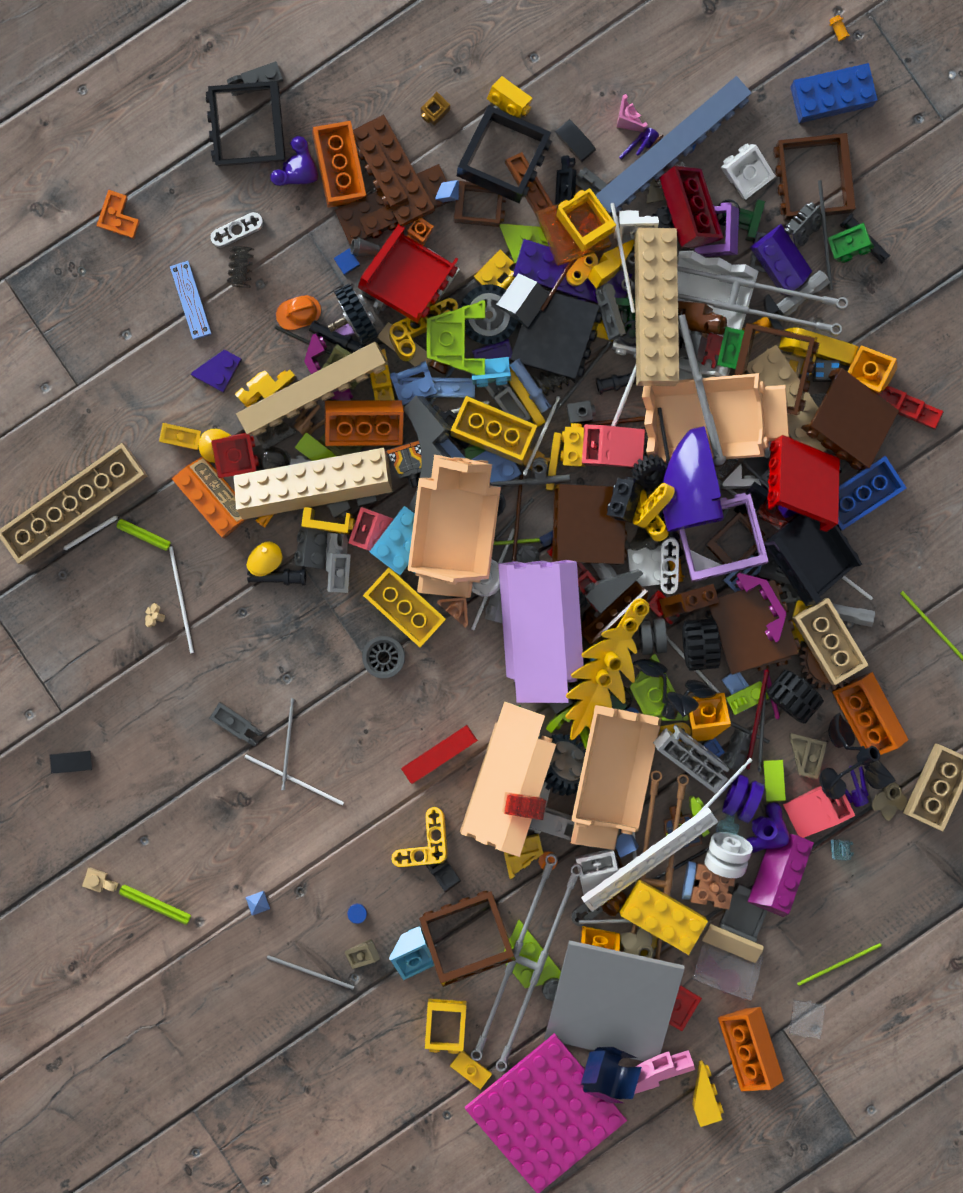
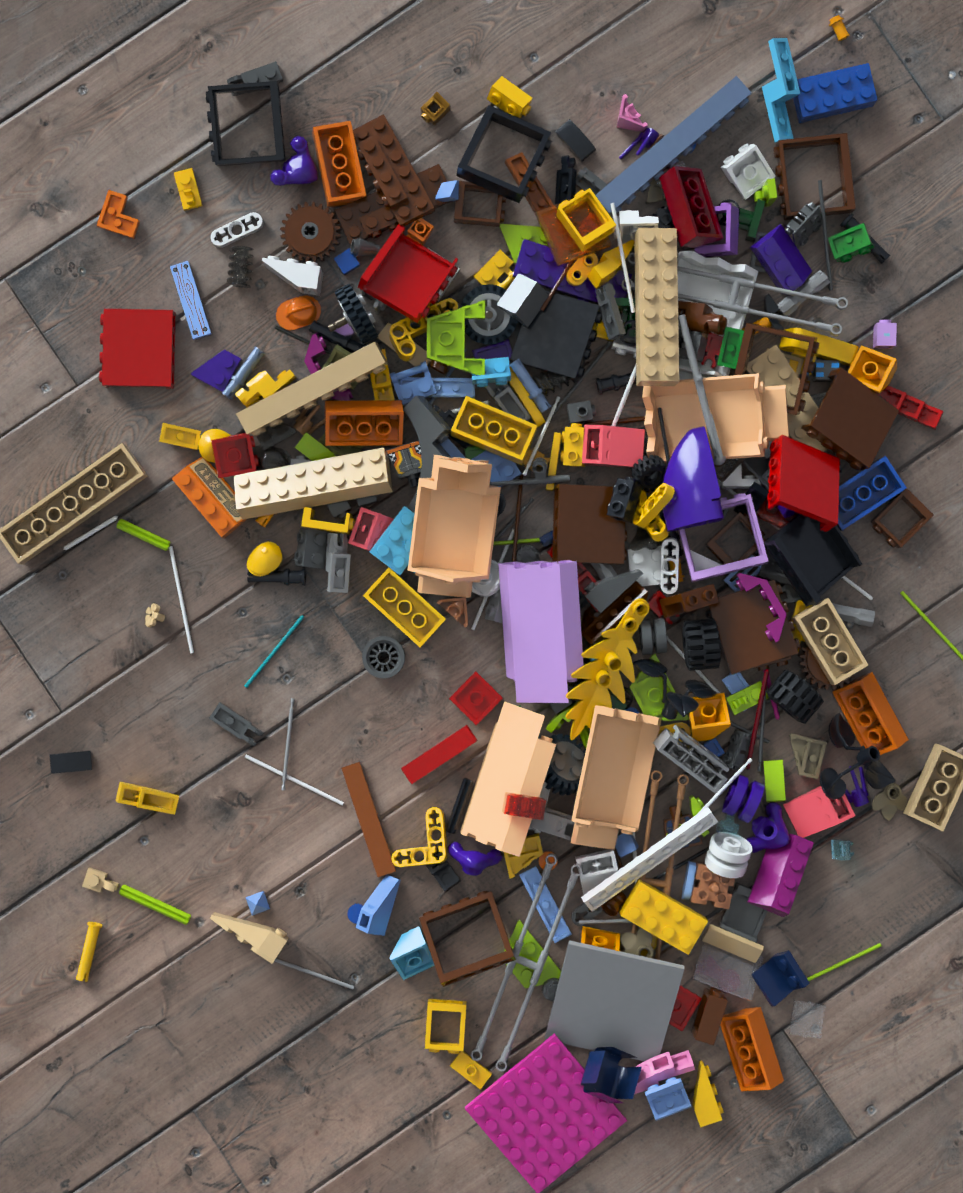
dark tan slope [345,939,380,969] -> none
none -> yellow pin [76,922,103,982]
none -> red panel [99,309,176,389]
none -> yellow slope [116,782,179,815]
none -> yellow plate [174,168,203,211]
none -> tan wedge [210,912,289,964]
none -> sand blue pin [222,347,265,400]
none -> teal piece [244,615,304,688]
none -> white slope [262,256,323,296]
none -> reddish brown gear [280,202,341,263]
none -> dark orange tile [341,762,396,877]
none -> medium blue slope [356,874,401,936]
none -> black axle [446,778,473,834]
none -> dark purple head [447,842,503,876]
none -> red plate [449,671,503,725]
none -> light blue tile [519,866,572,943]
none -> light blue bracket [645,1077,692,1121]
none -> reddish brown window [691,986,728,1046]
none -> dark blue bracket [752,950,810,1007]
none -> lime plate [753,178,777,207]
none -> medium azure bracket [762,38,800,142]
none -> reddish brown window [870,488,934,549]
none -> lavender brick [873,320,897,349]

